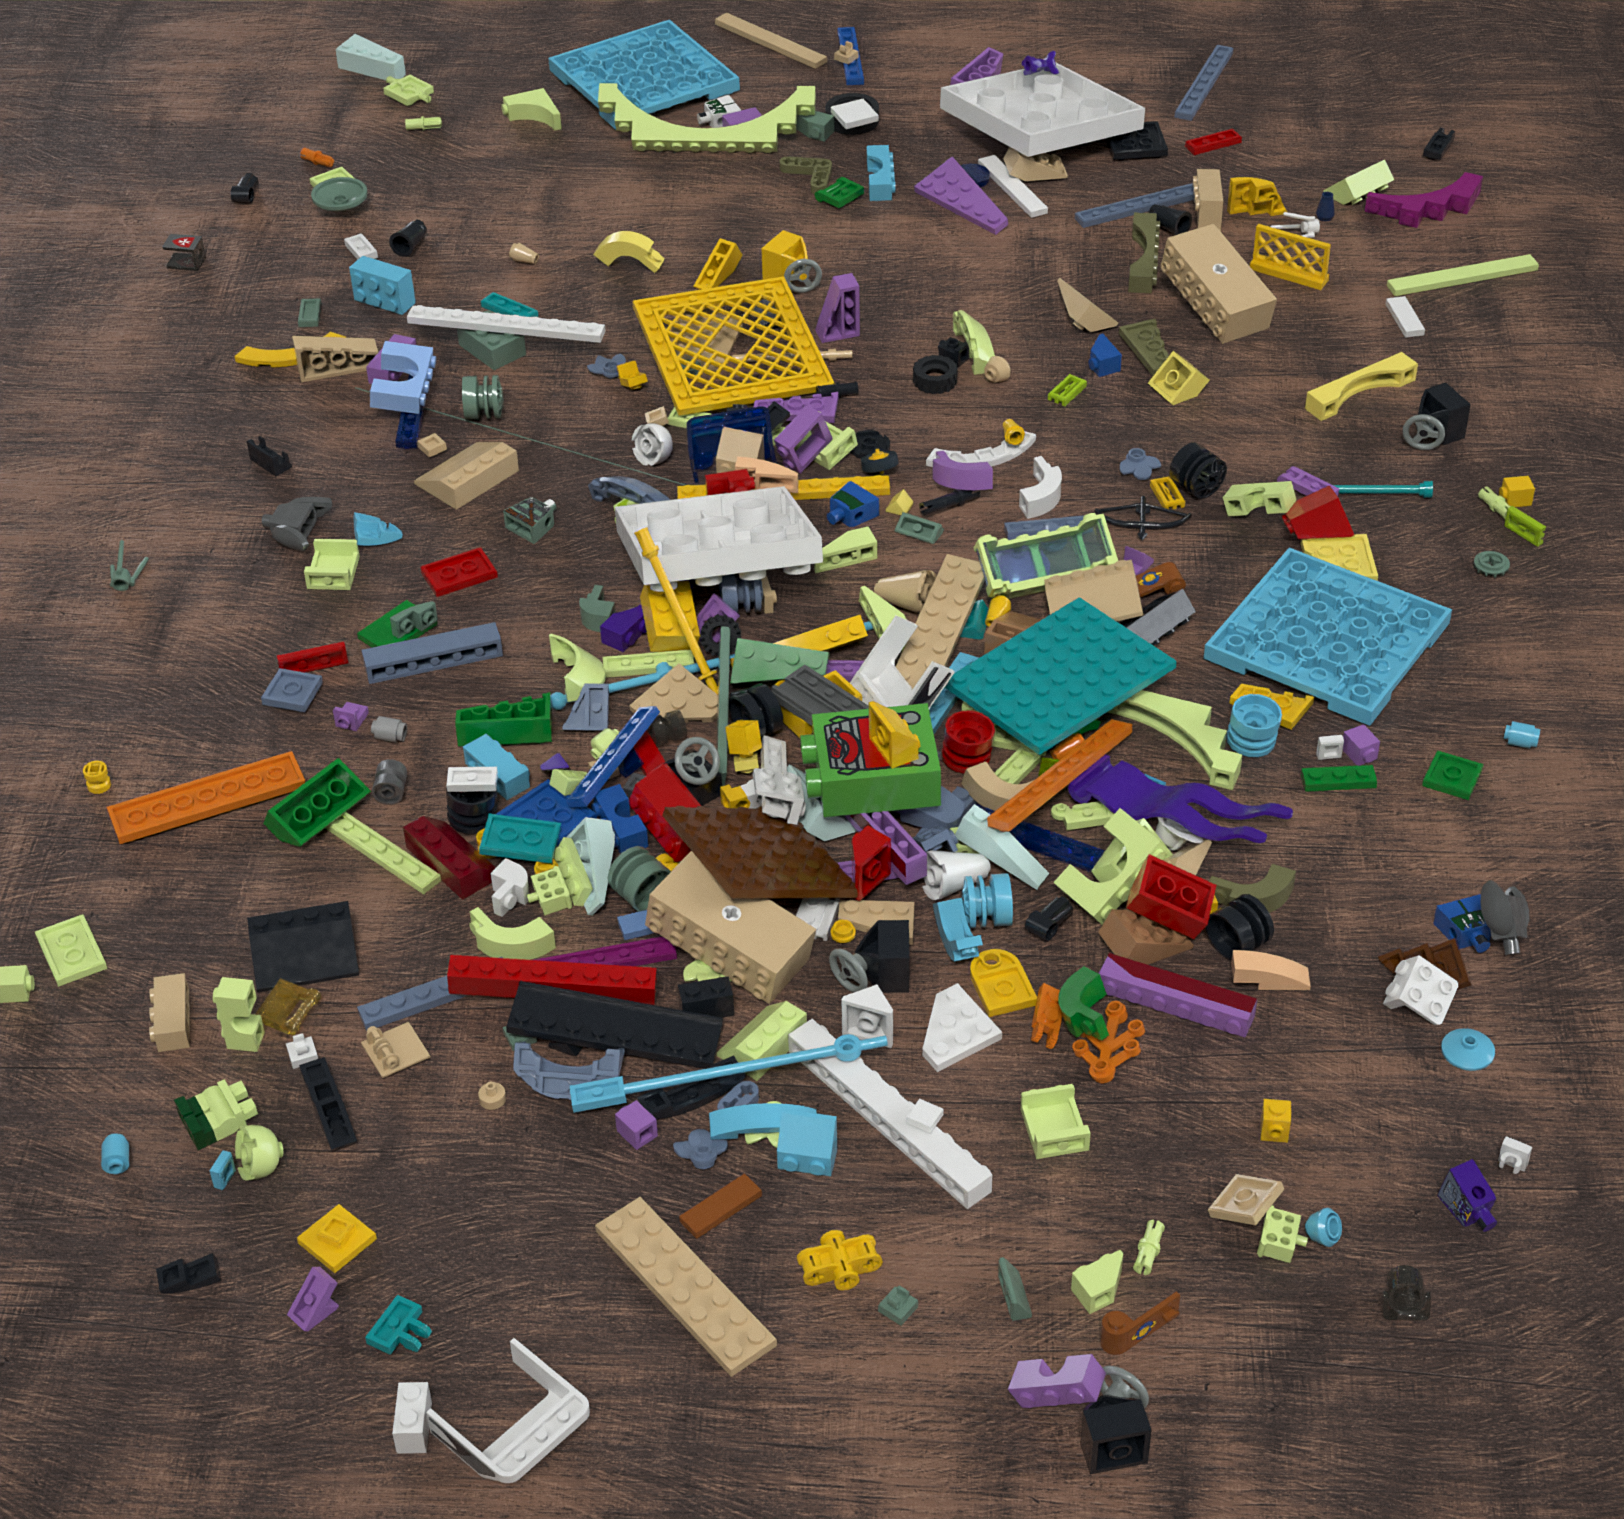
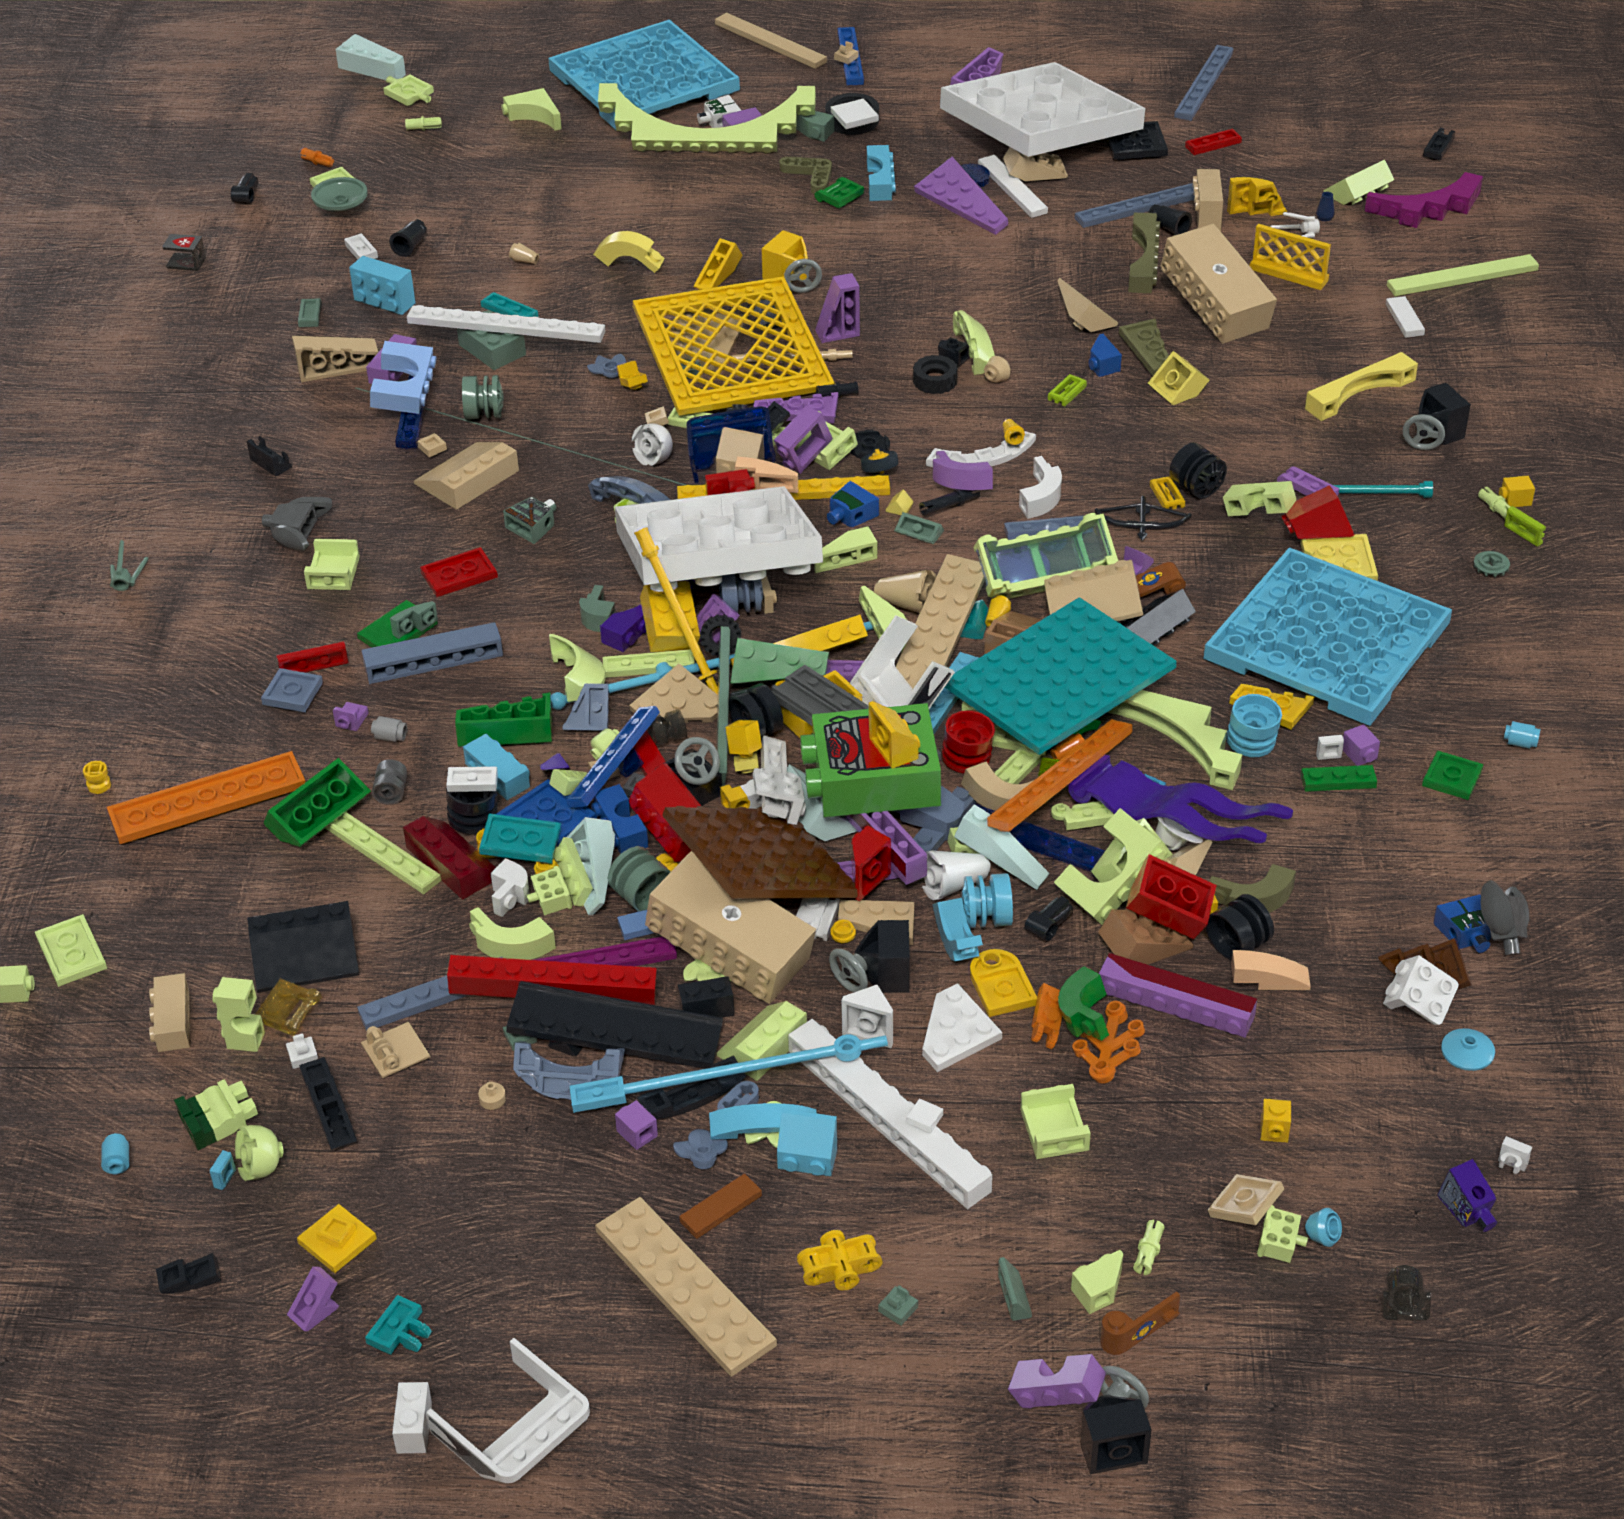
yellow tile [235,332,346,367] -> none
medium azure brick [354,512,403,546] -> none
sand blue bracket [913,825,958,853] -> none
dark purple animal [1022,51,1059,76] -> none
sand blue plate [1120,448,1161,480] -> none

